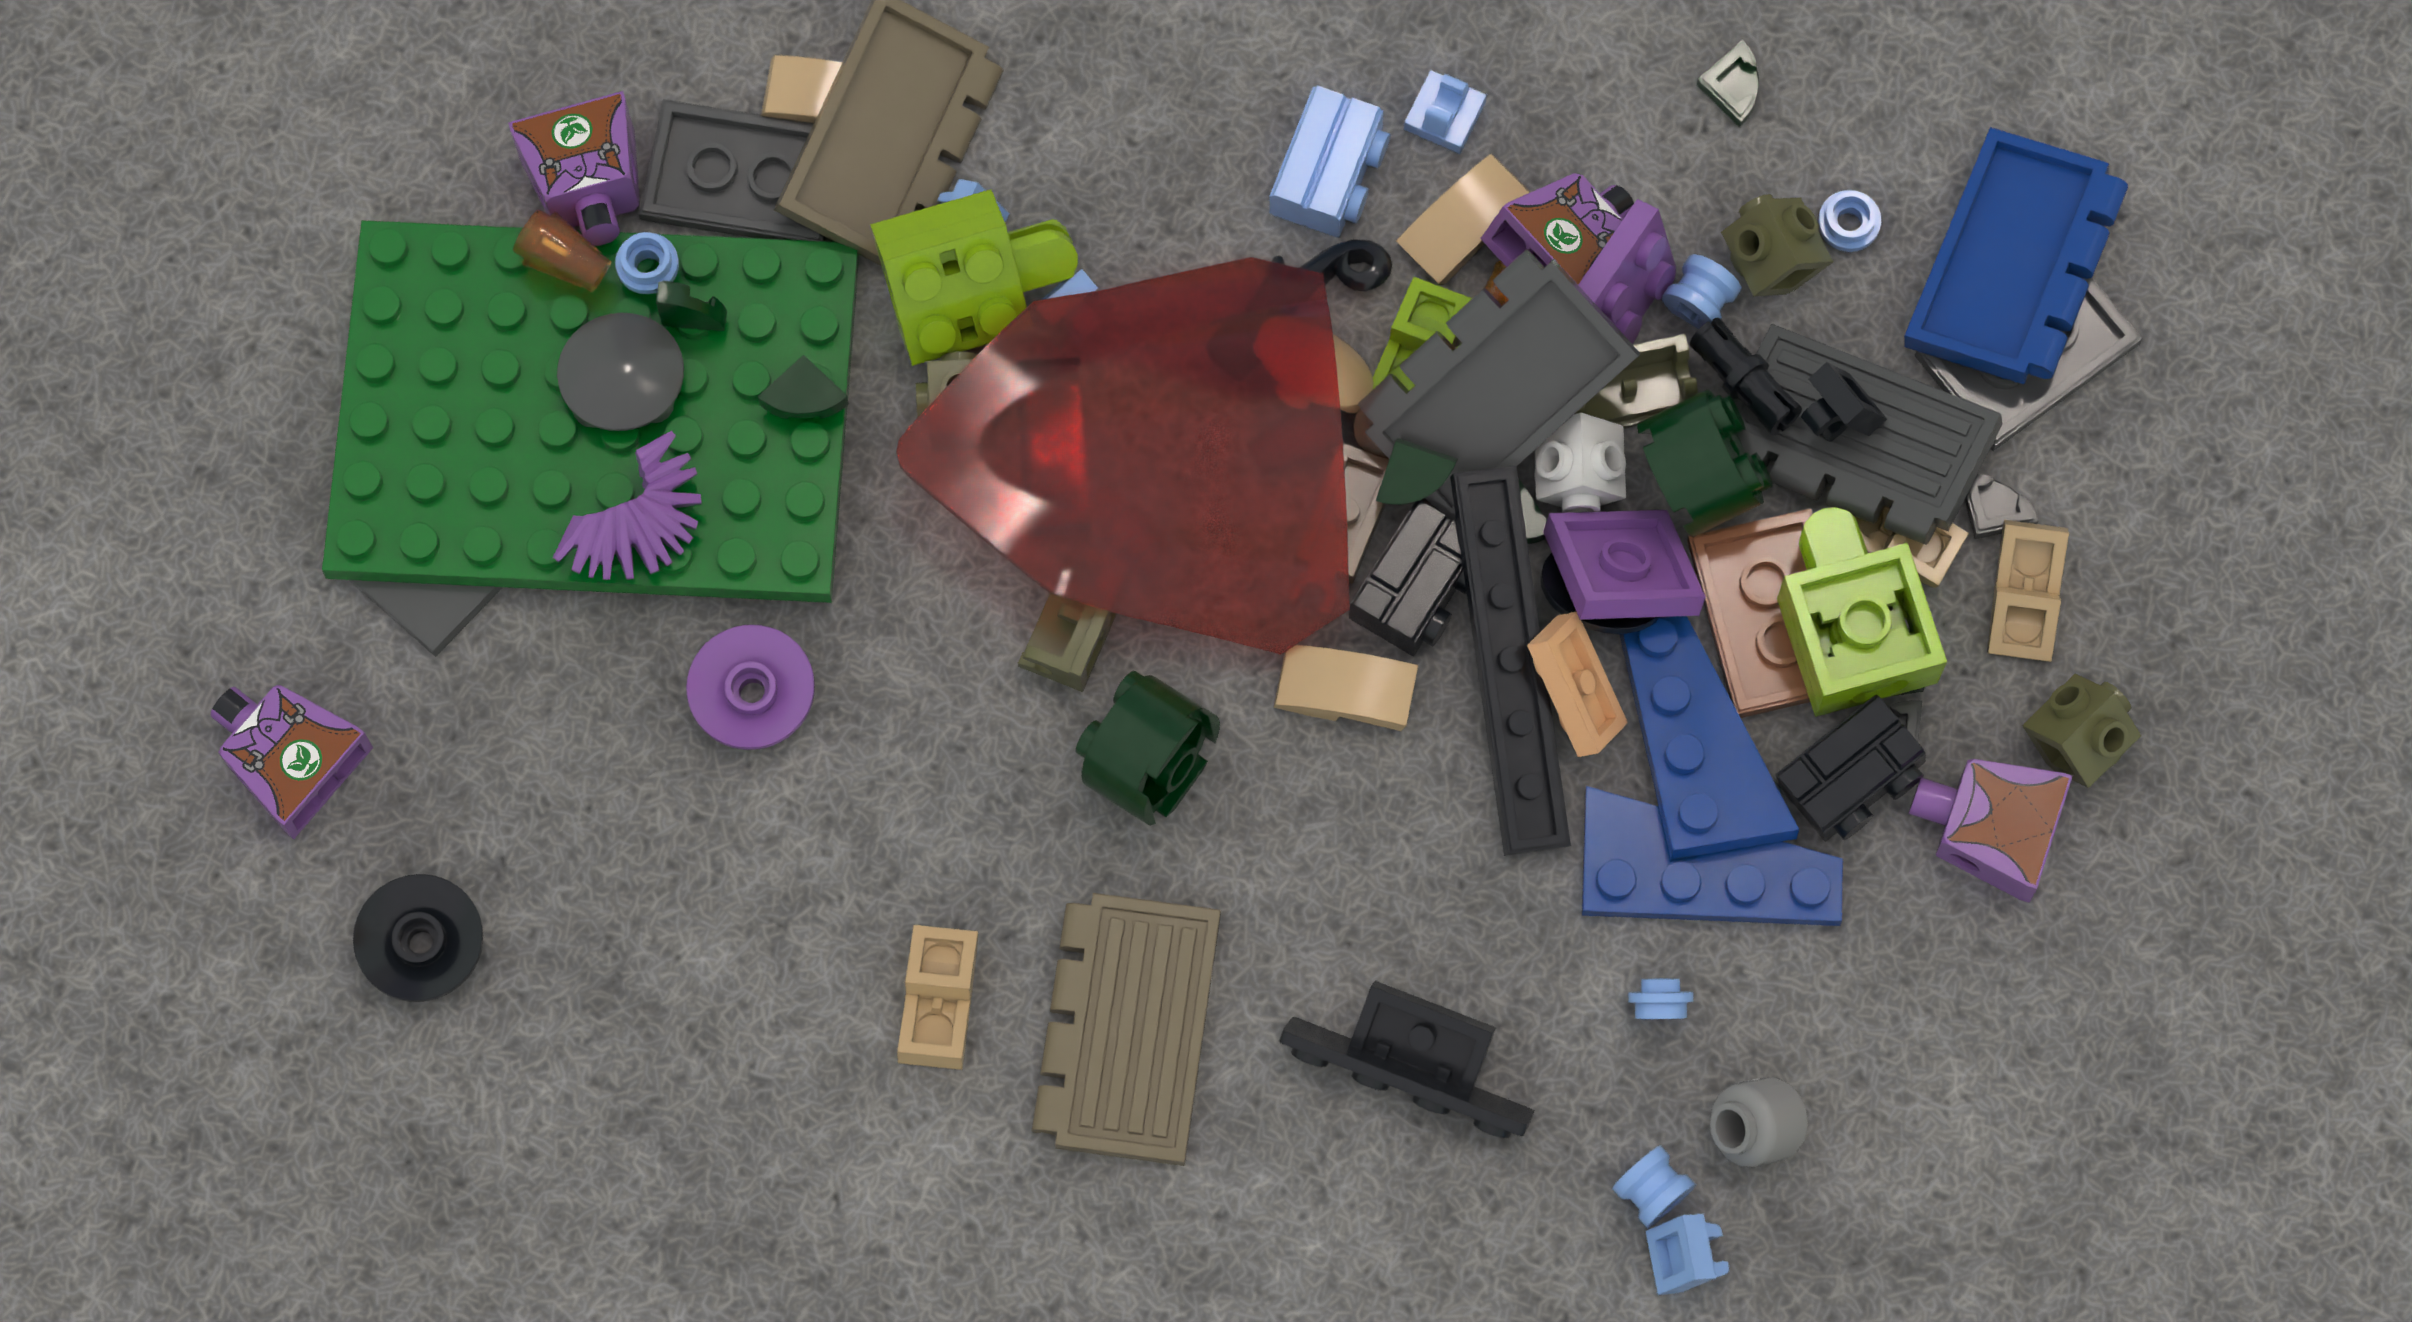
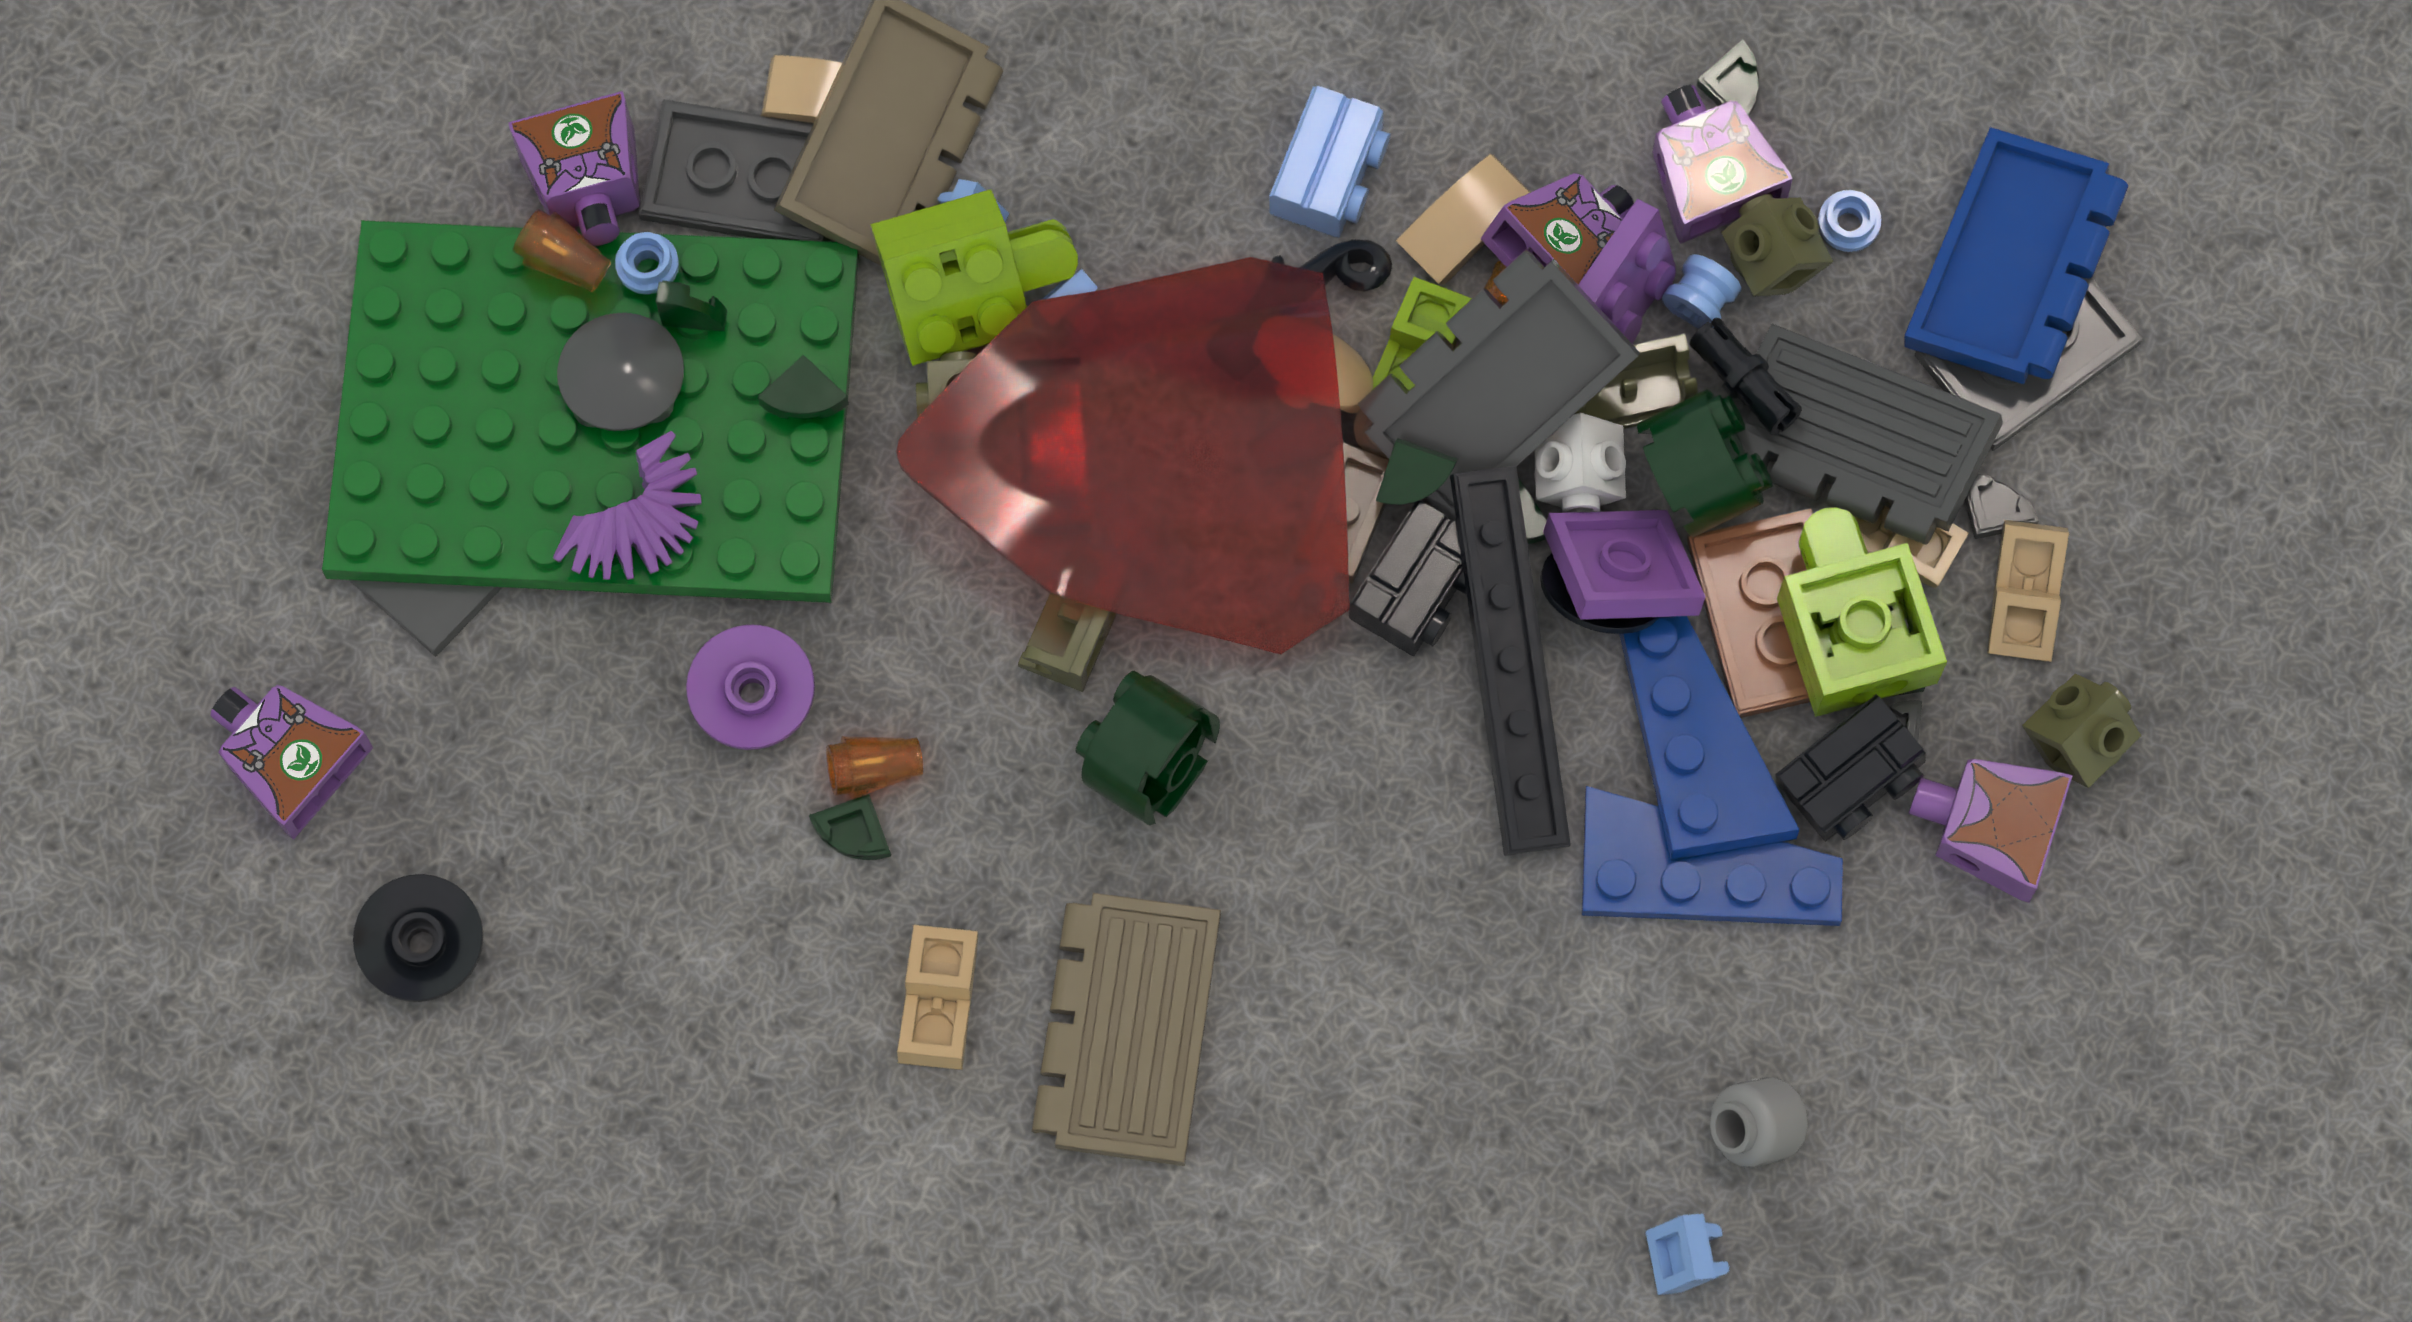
tan slope [1273,644,1418,731] -> none
black bracket [1279,981,1534,1138] -> none
light blue tile [1404,70,1487,154] -> none
light nougat plate [1527,612,1628,757] -> none
light blue wheel [1612,1145,1696,1228] -> none
light blue plate [1628,978,1693,1019] -> none
black tile [1800,362,1887,442] -> none
none -> dark green tile [809,794,891,860]
none -> clear orange cone [826,736,923,799]
none -> torso [1653,85,1792,244]

